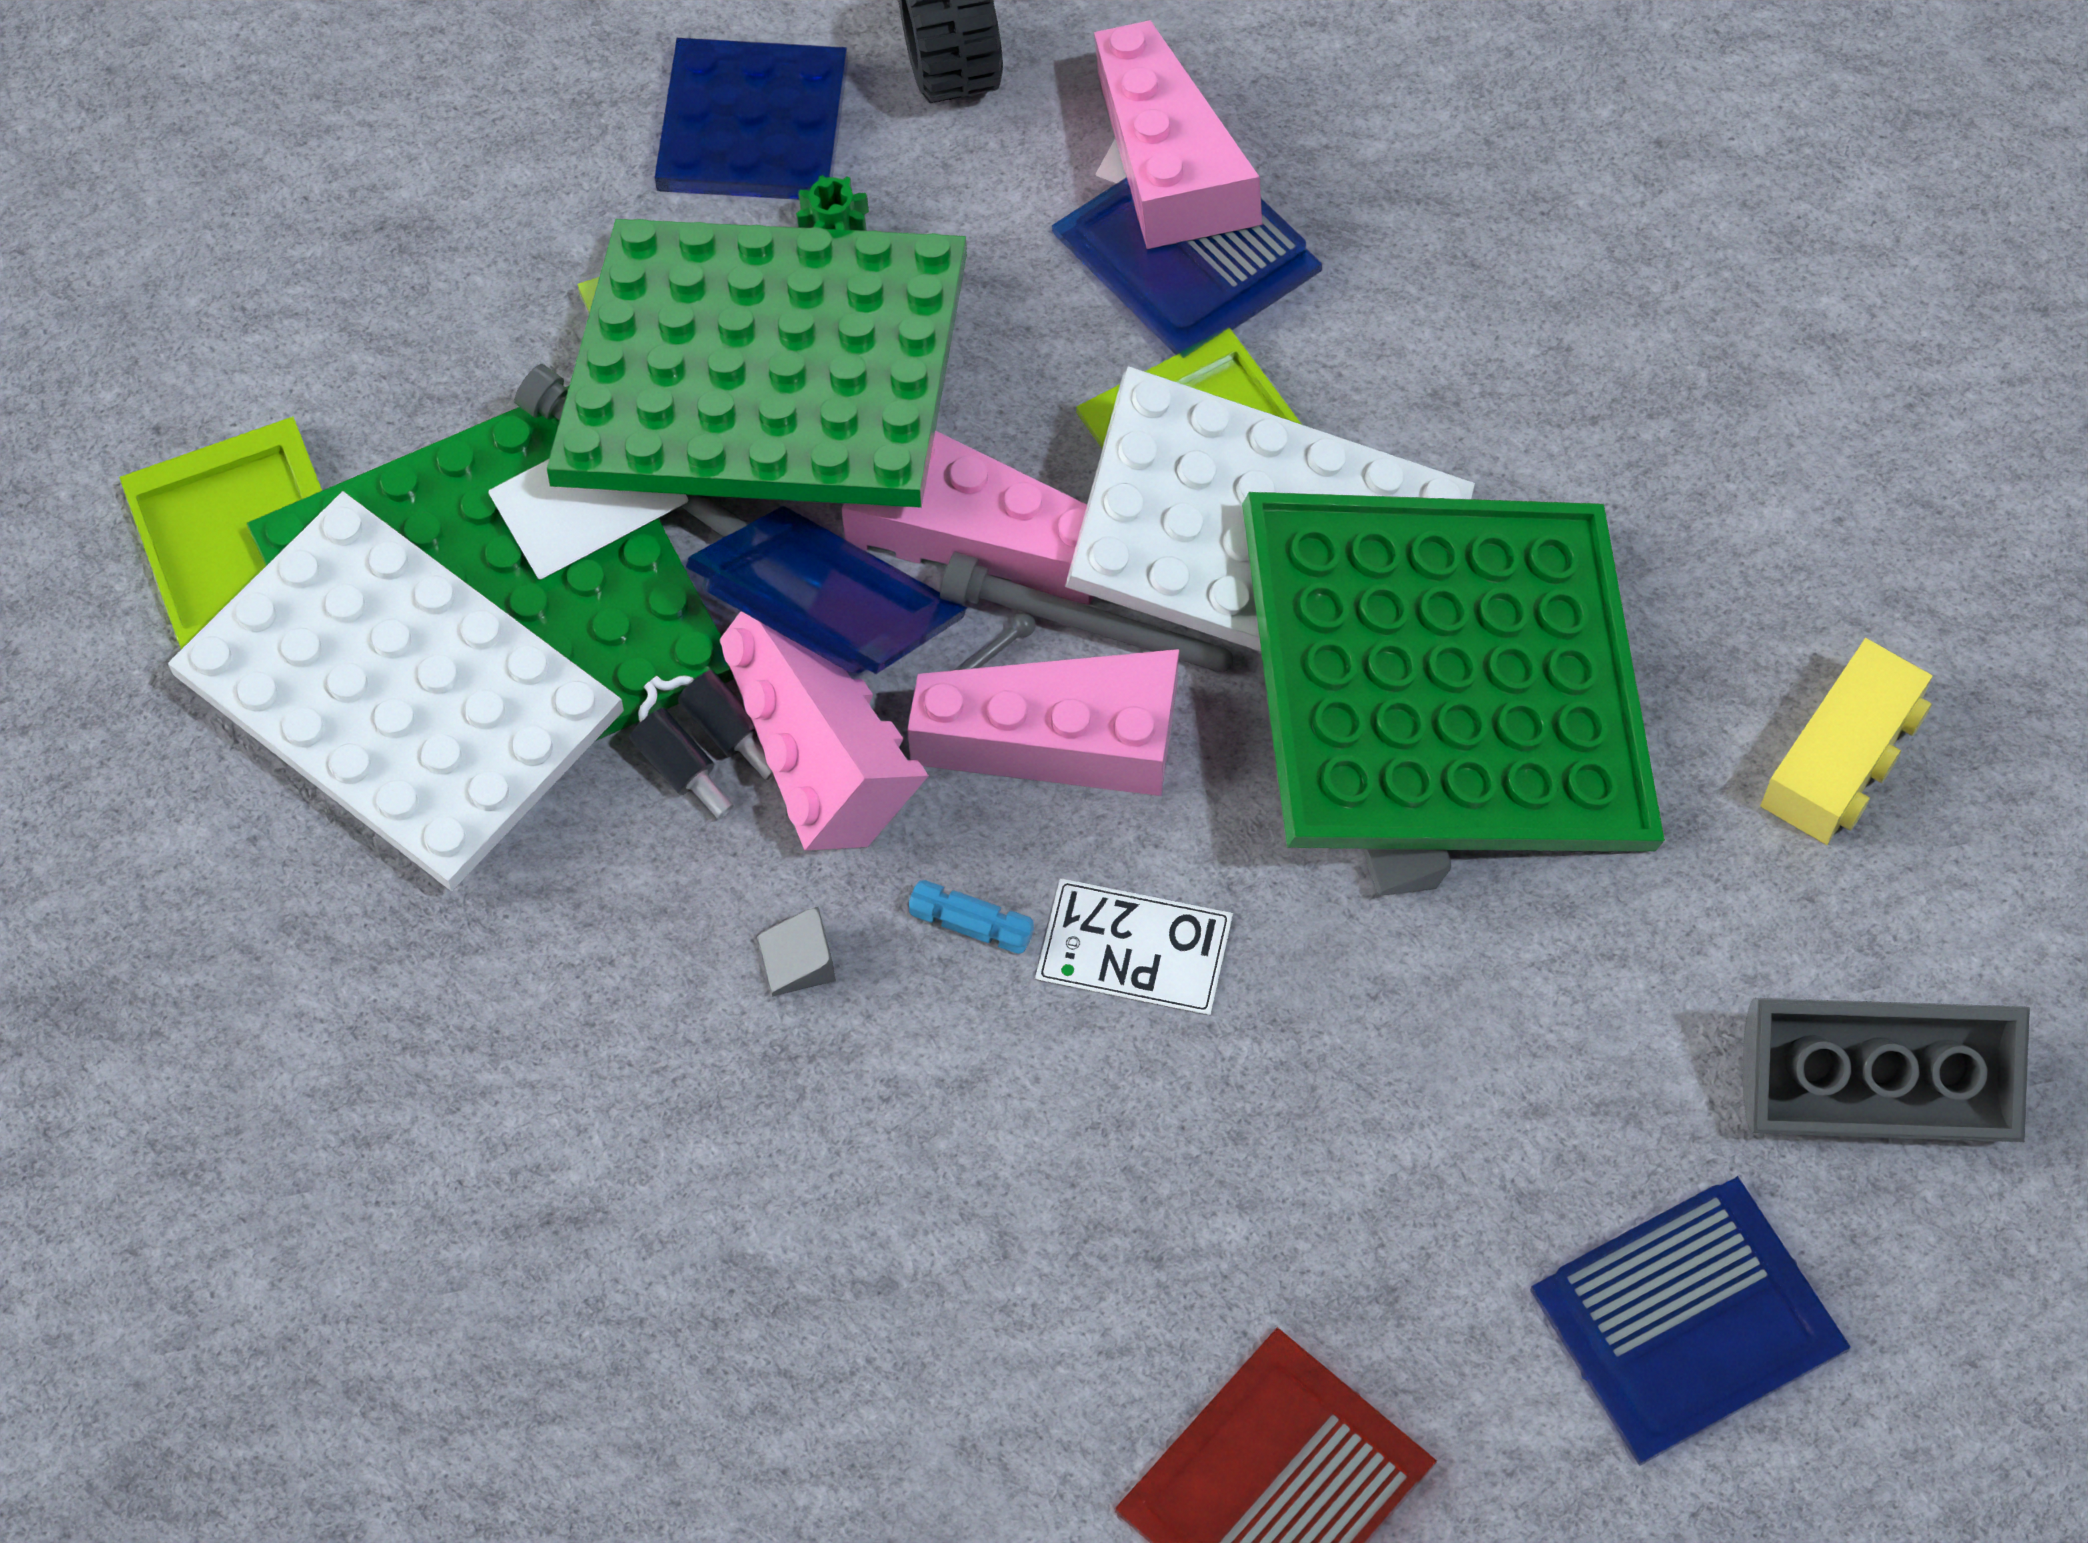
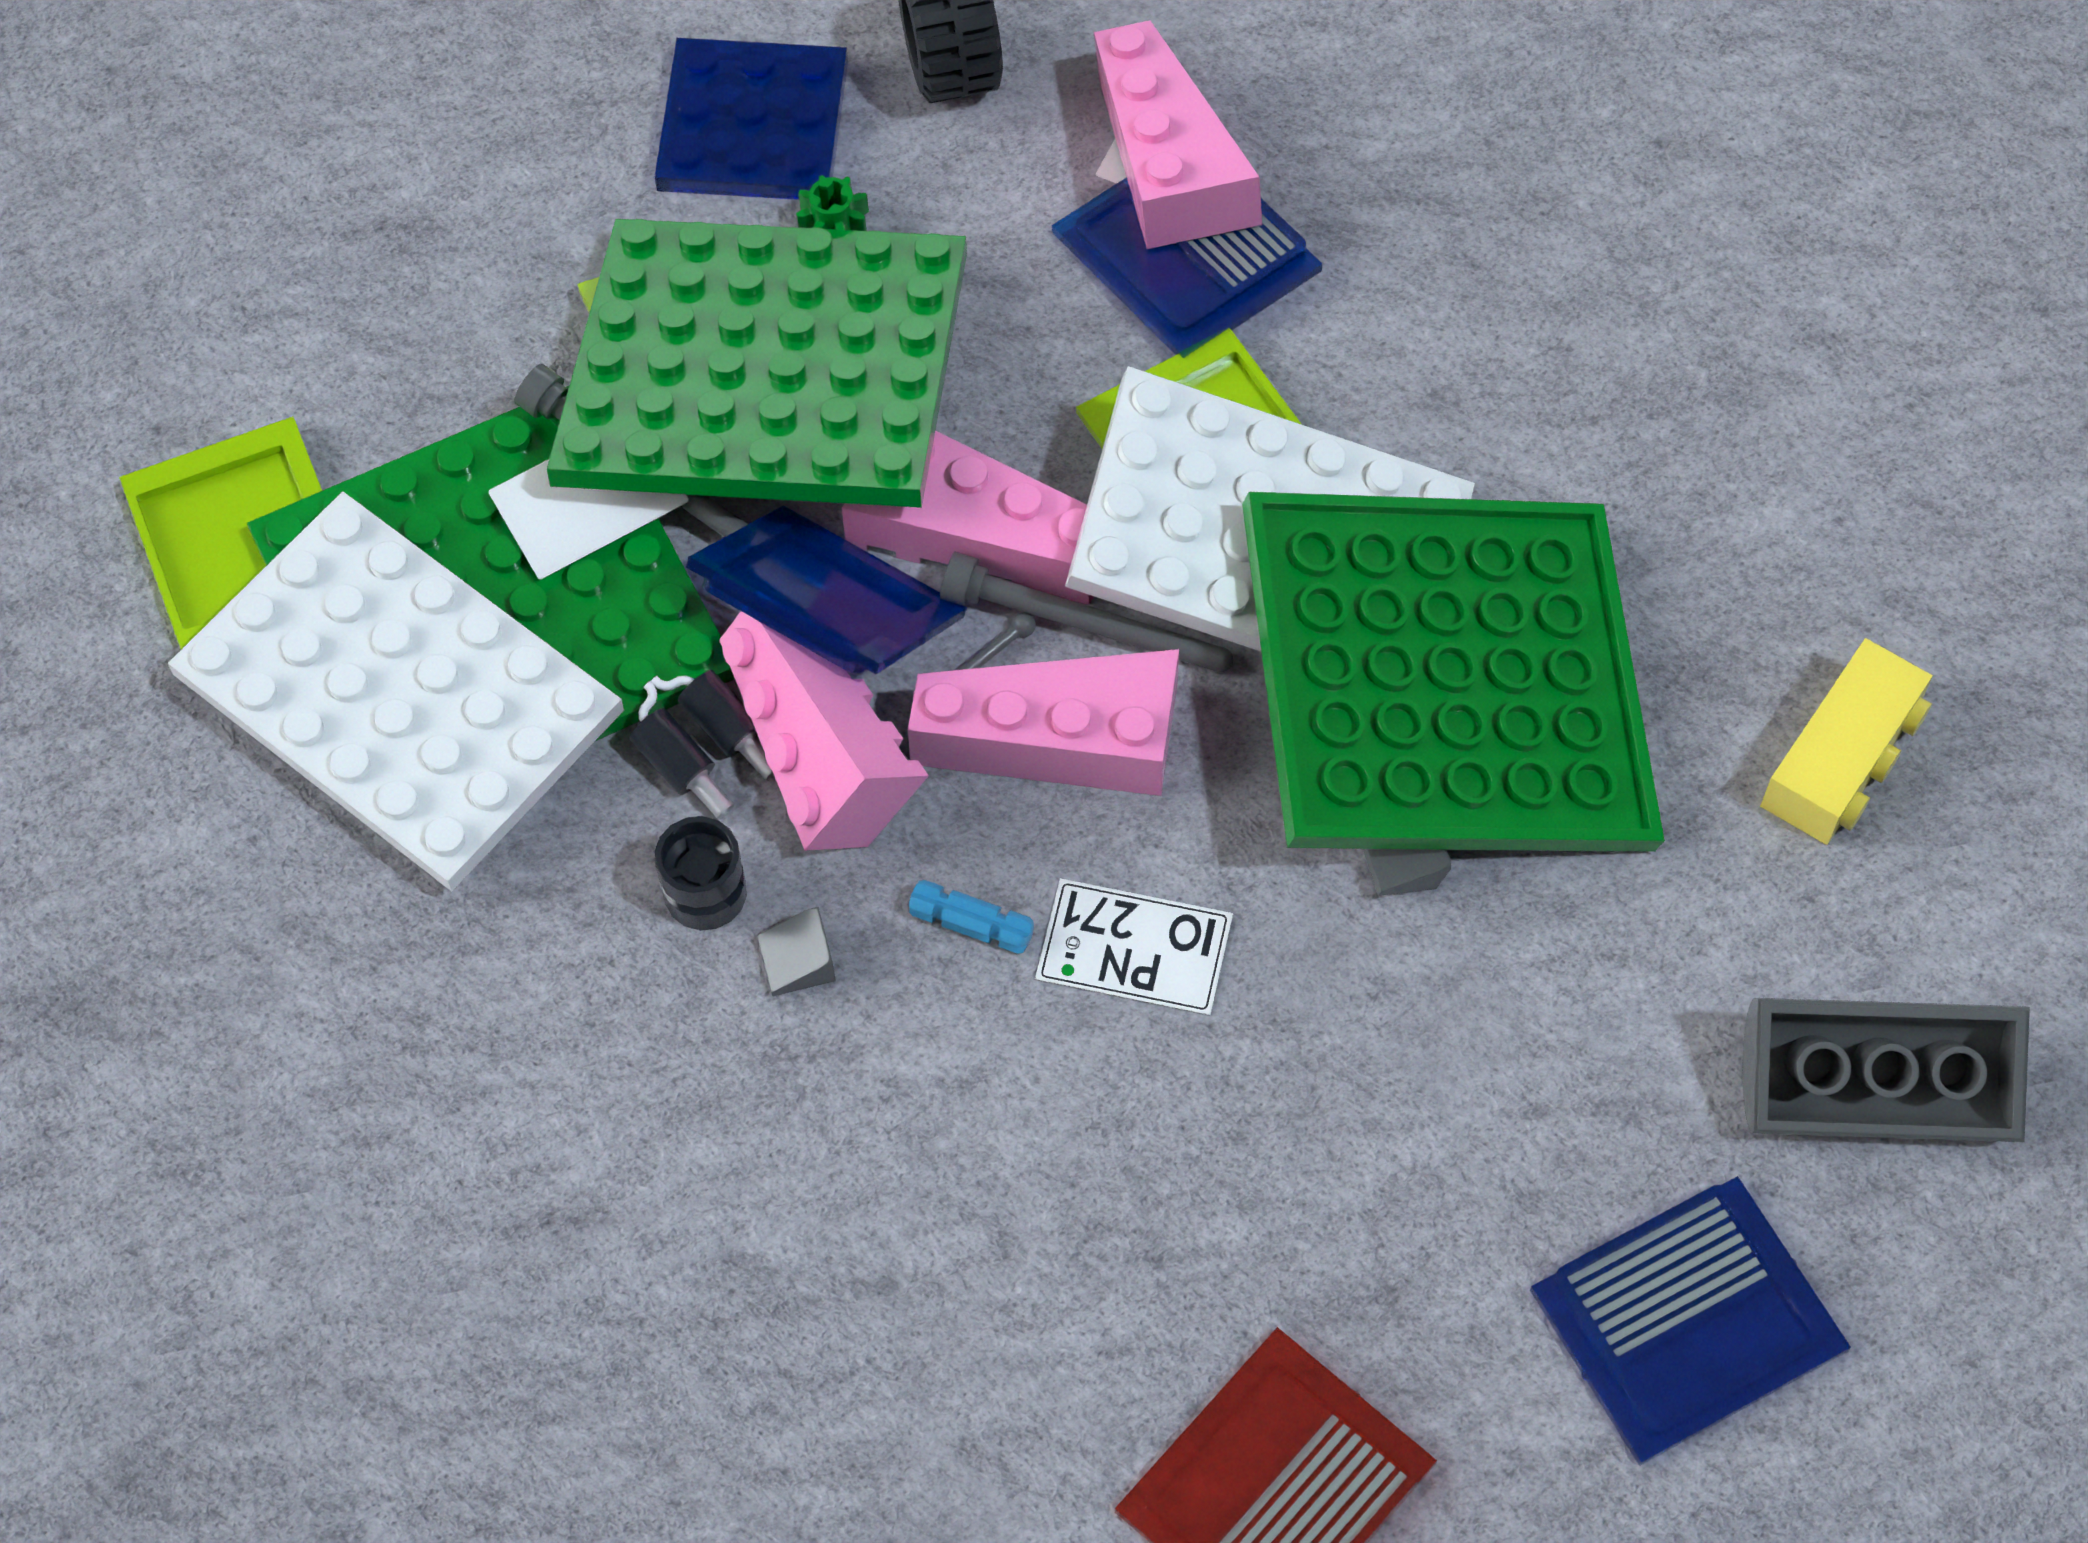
none -> black wheel [654,816,747,931]

